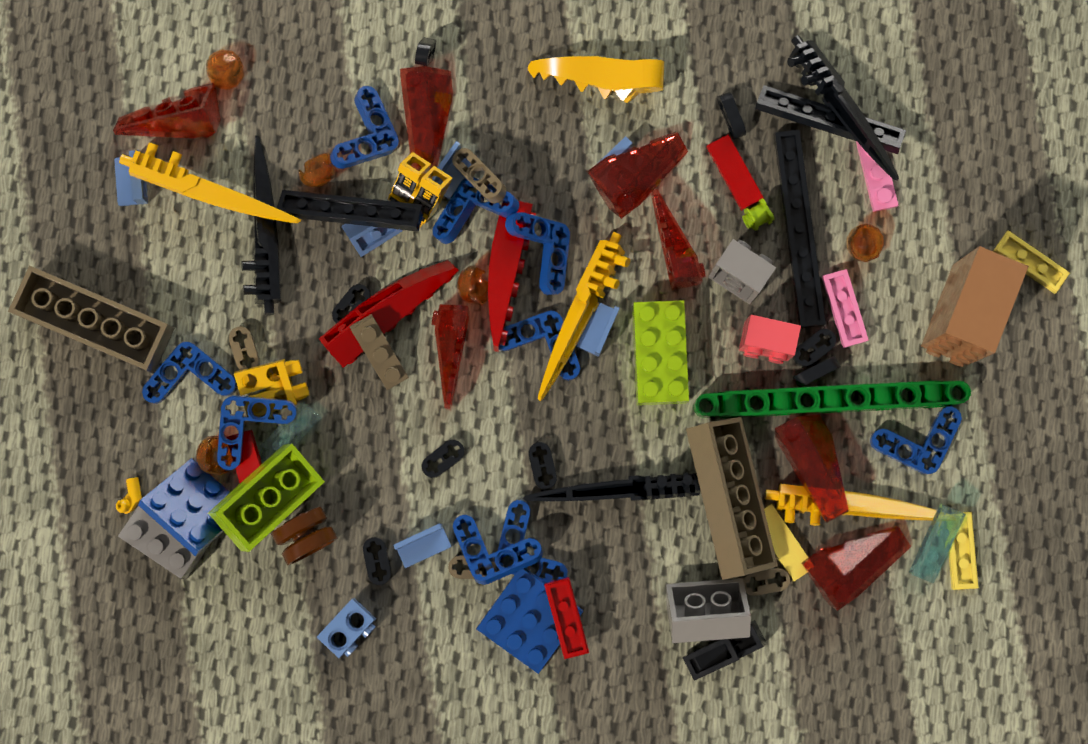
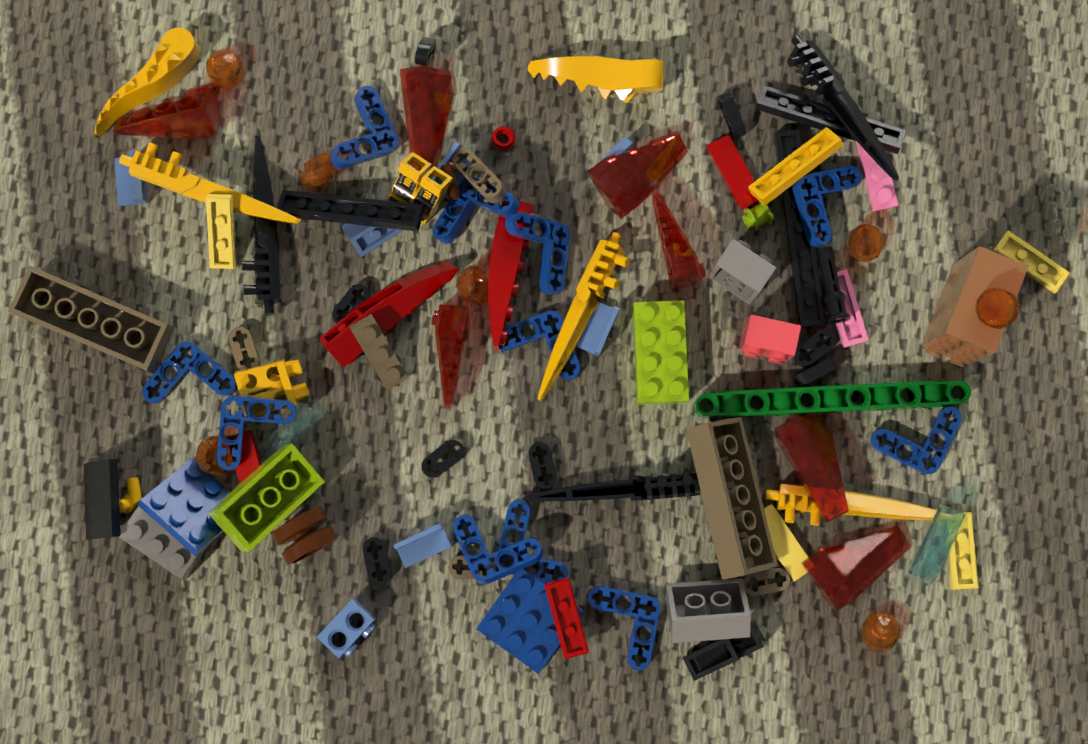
none -> black tile [83,459,121,540]
none -> yellow animal [94,28,200,136]
none -> light yellow tile [206,194,236,269]
none -> reddish brown arm [440,161,461,200]
none -> red plate [491,126,516,151]
none -> blue beam [587,586,660,670]
none -> yellow plate [748,127,844,206]
none -> blue beam [793,166,862,247]
none -> black pin [816,246,851,324]
none -> clear orange hair [861,611,901,653]
none -> clear orange hair [975,288,1020,329]

